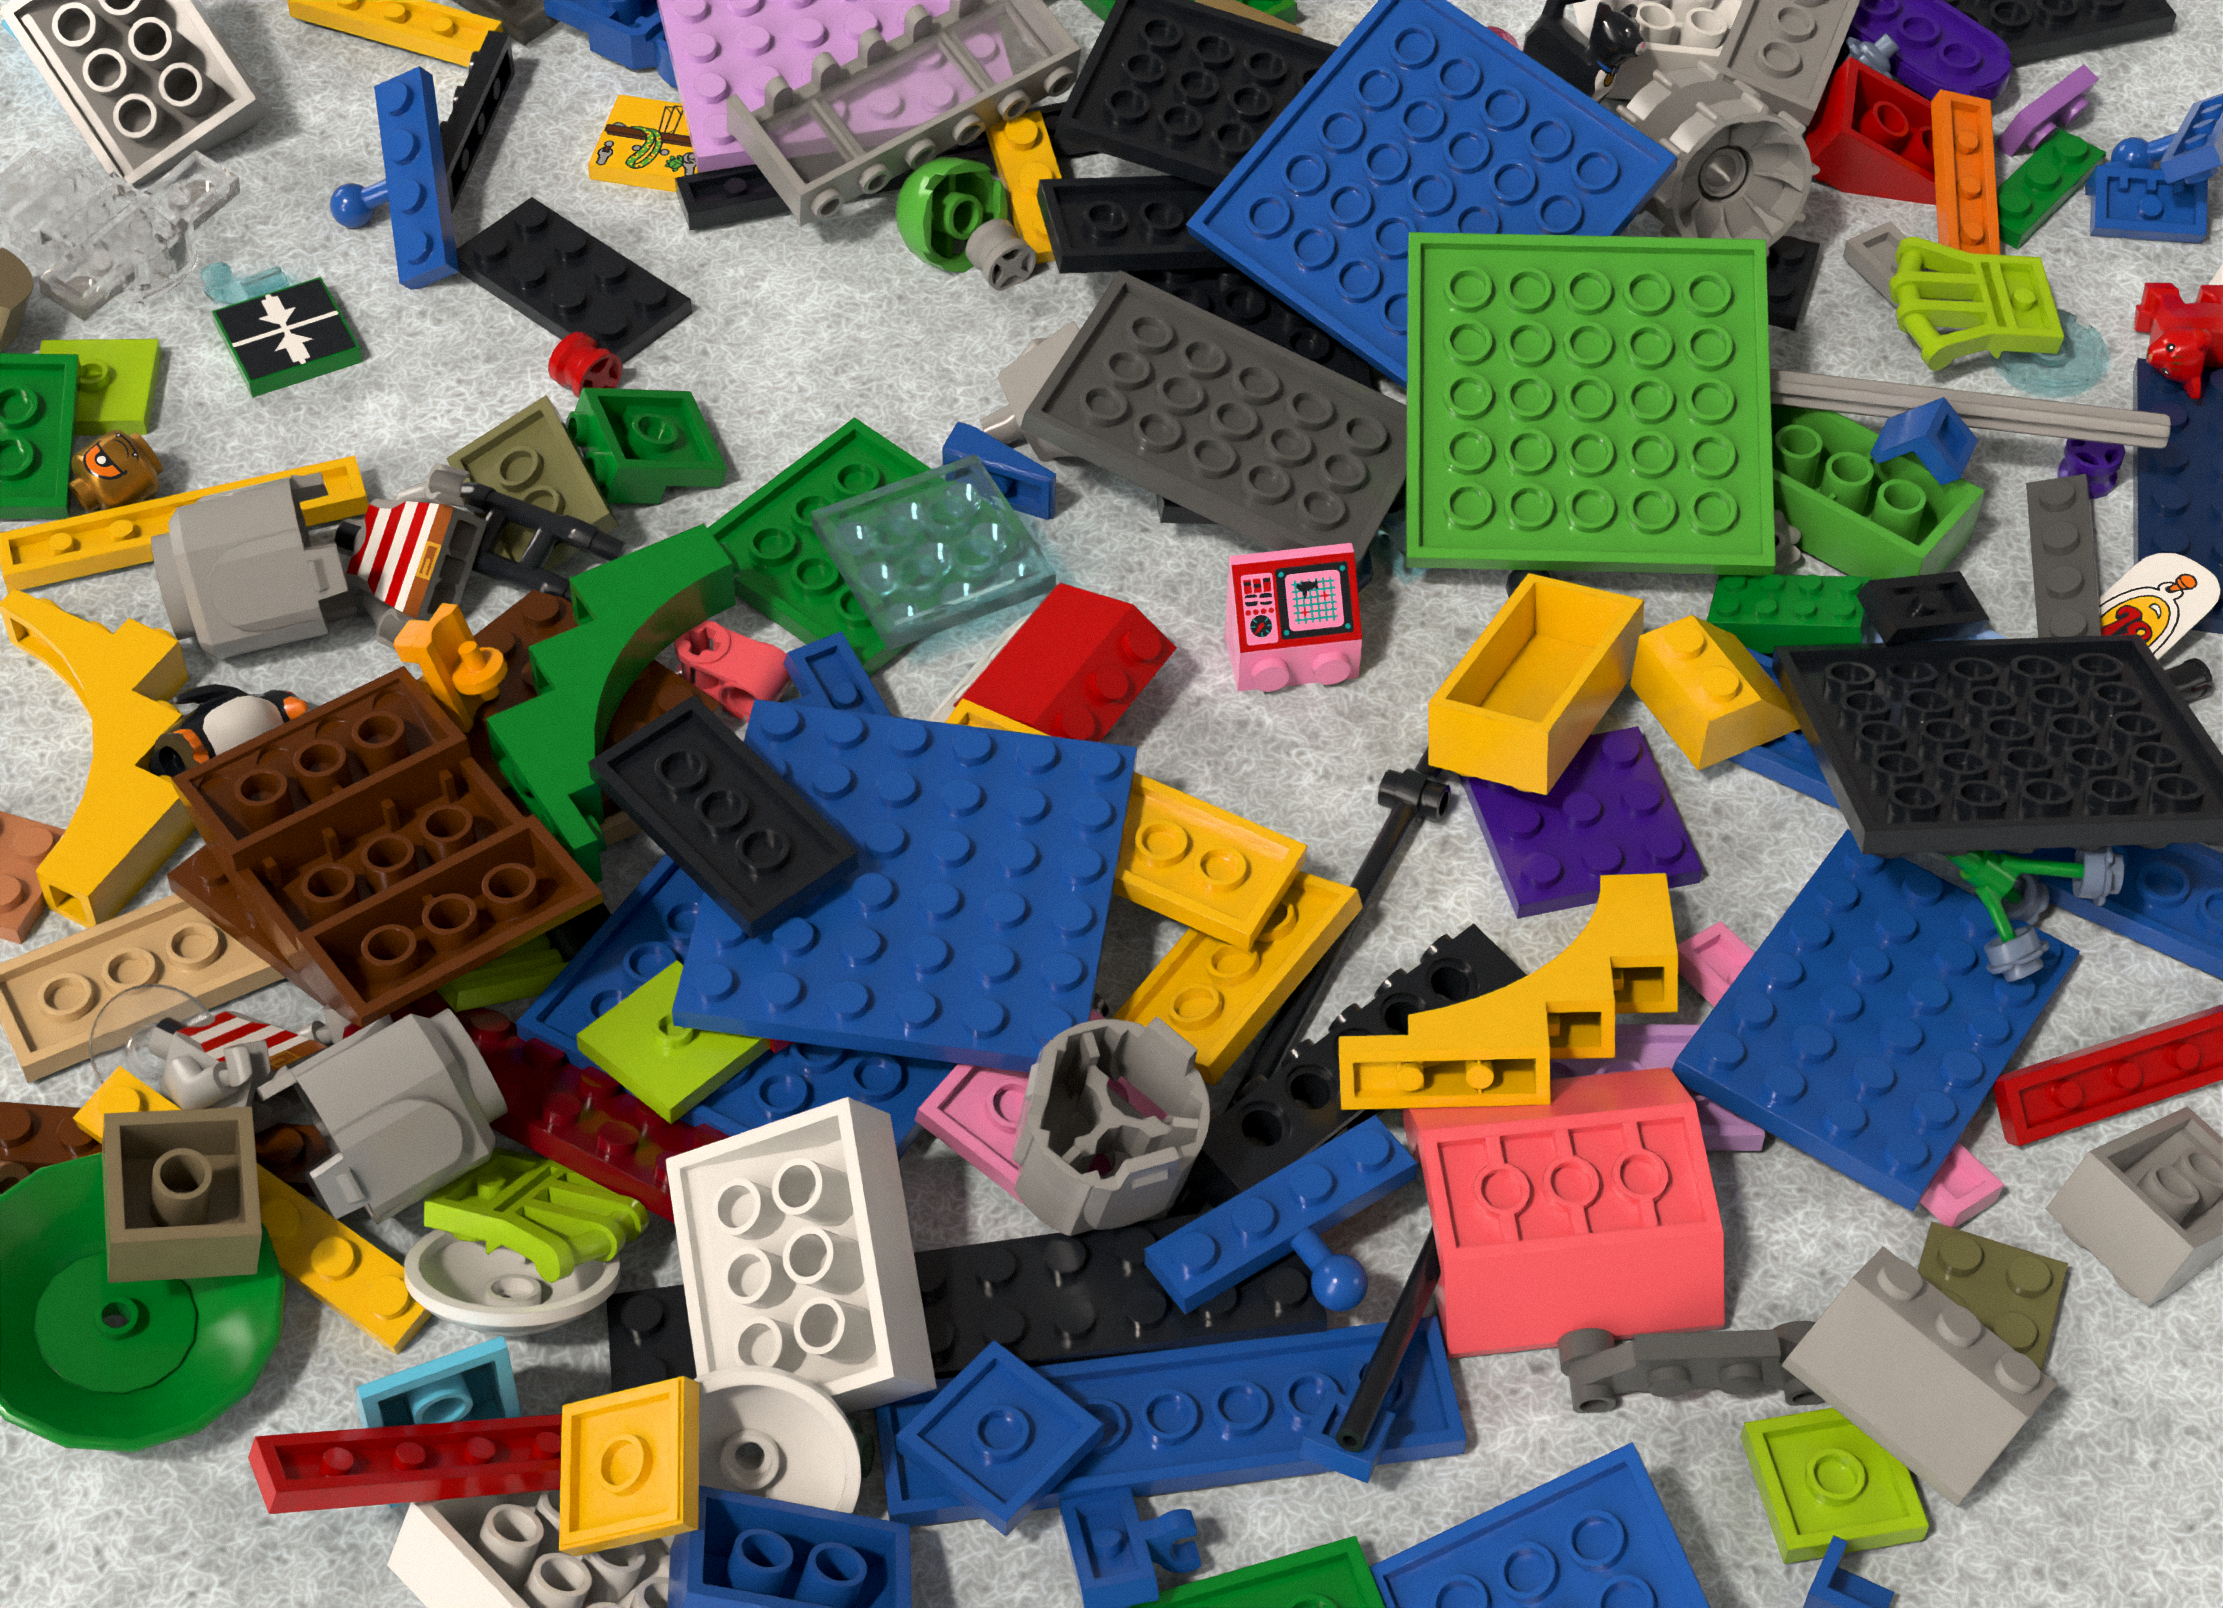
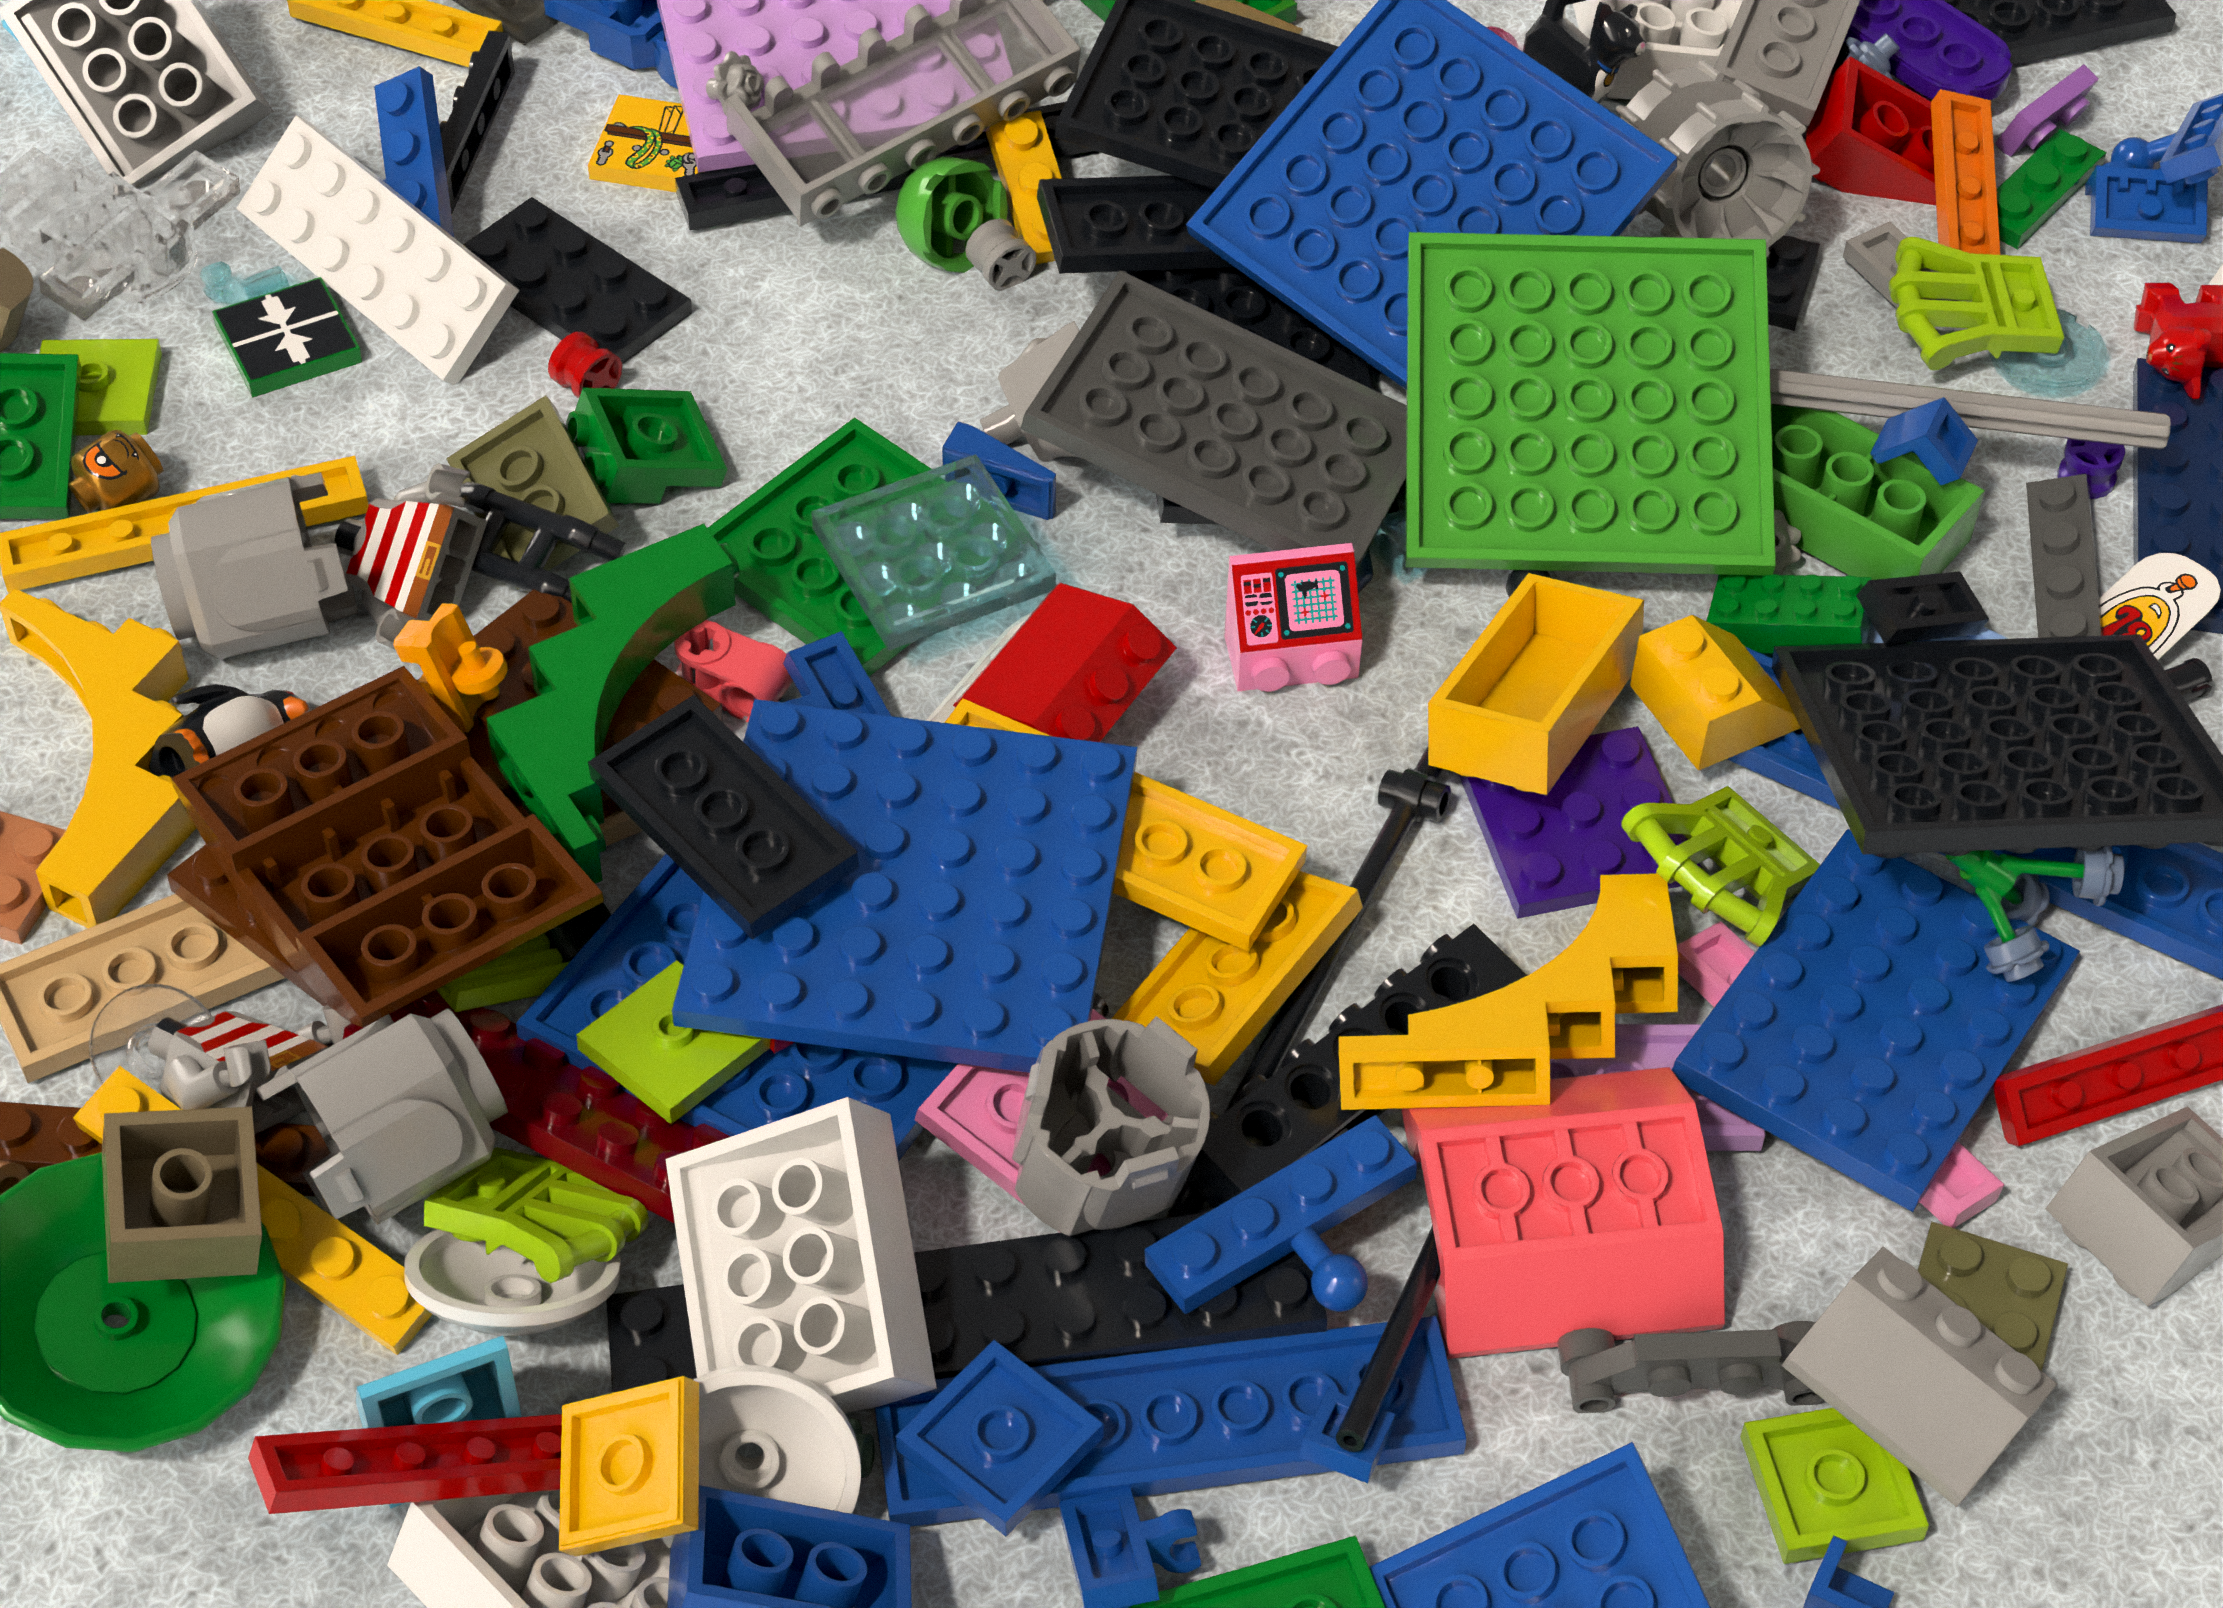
none -> white plate [236,115,519,385]
none -> light grey plant [706,51,764,116]
none -> lime plate [1621,786,1820,947]

